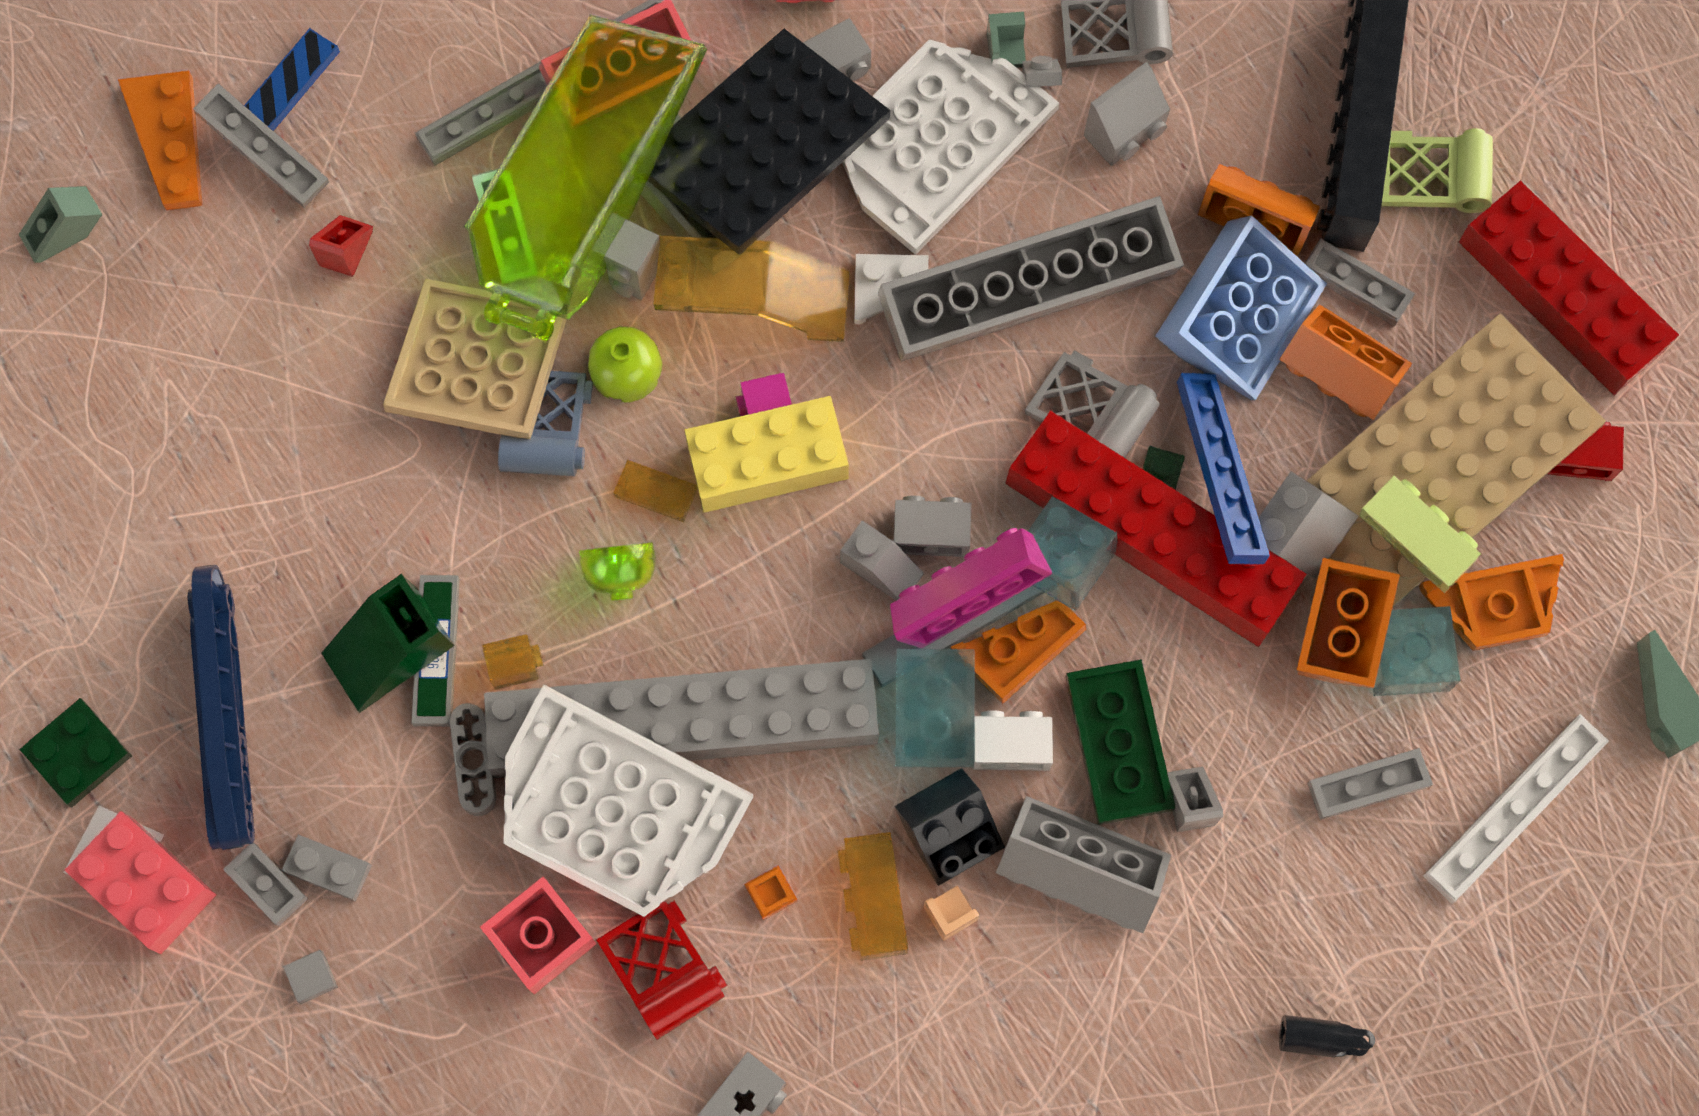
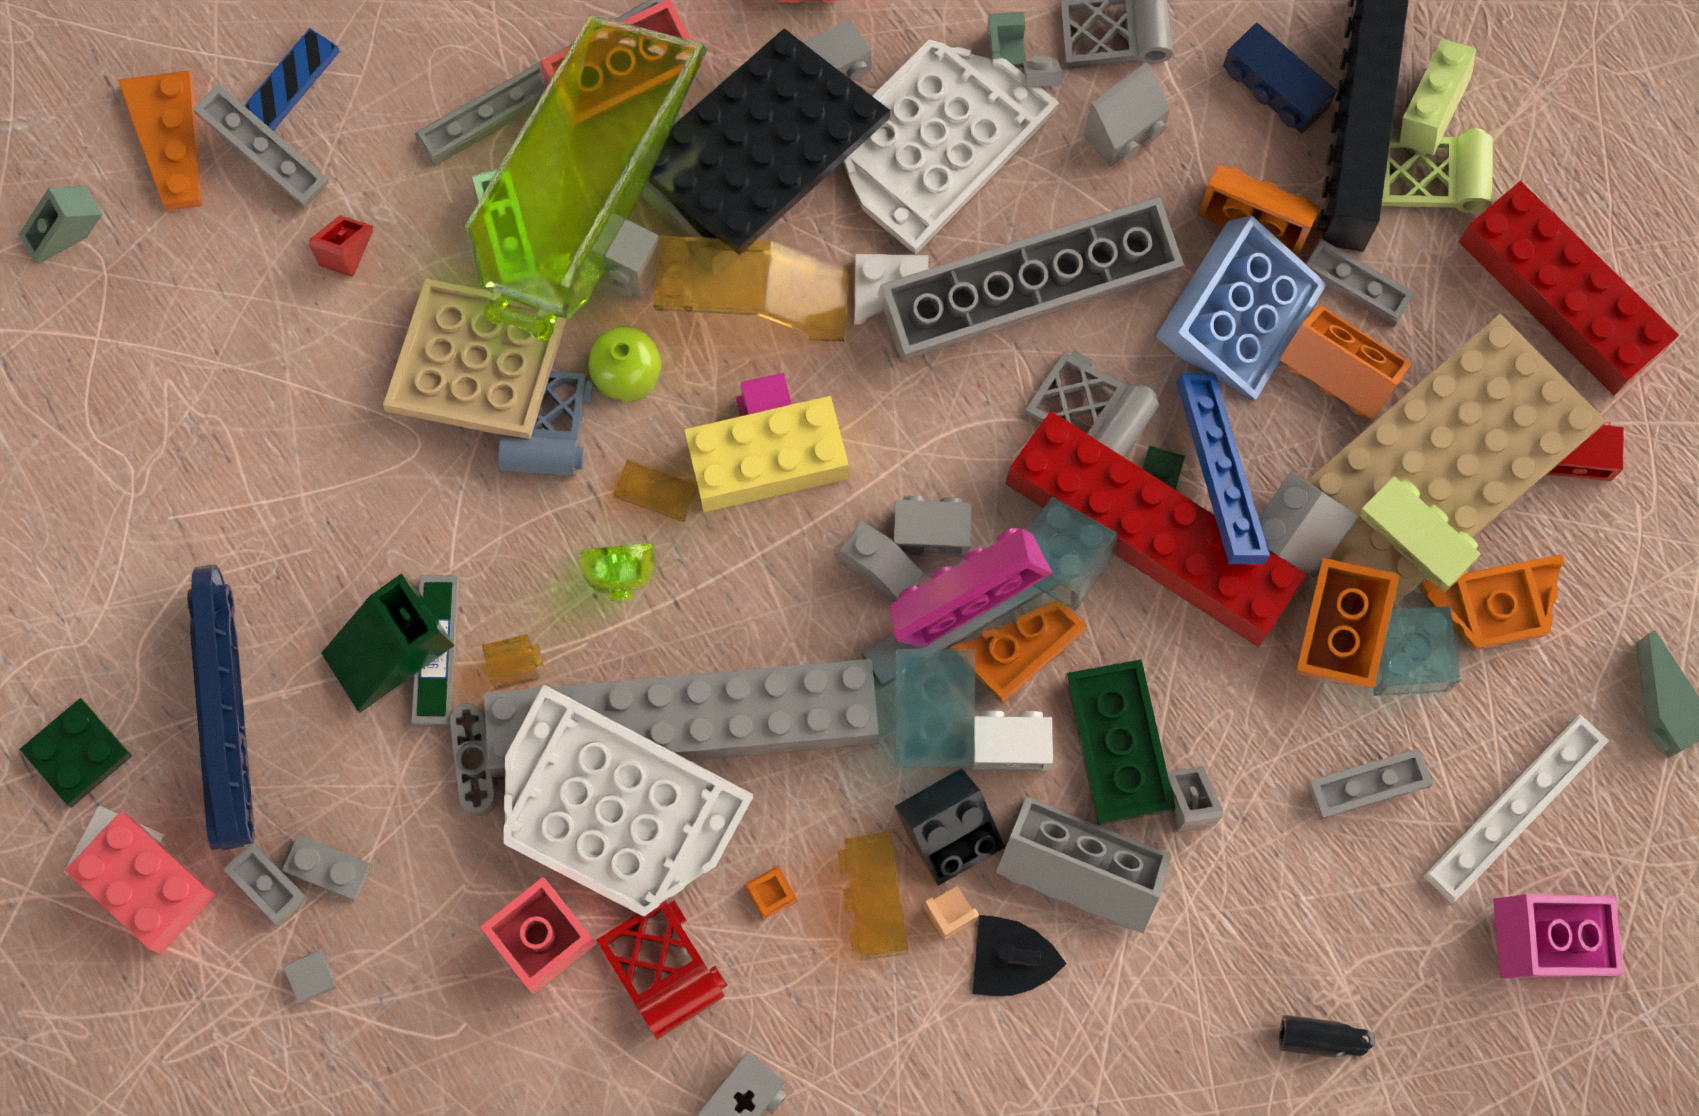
none -> black shield [972,915,1067,996]
none -> dark blue brick [1223,22,1337,134]
none -> yellowish green brick [1399,38,1476,155]
none -> dark pink slope [1493,894,1624,979]

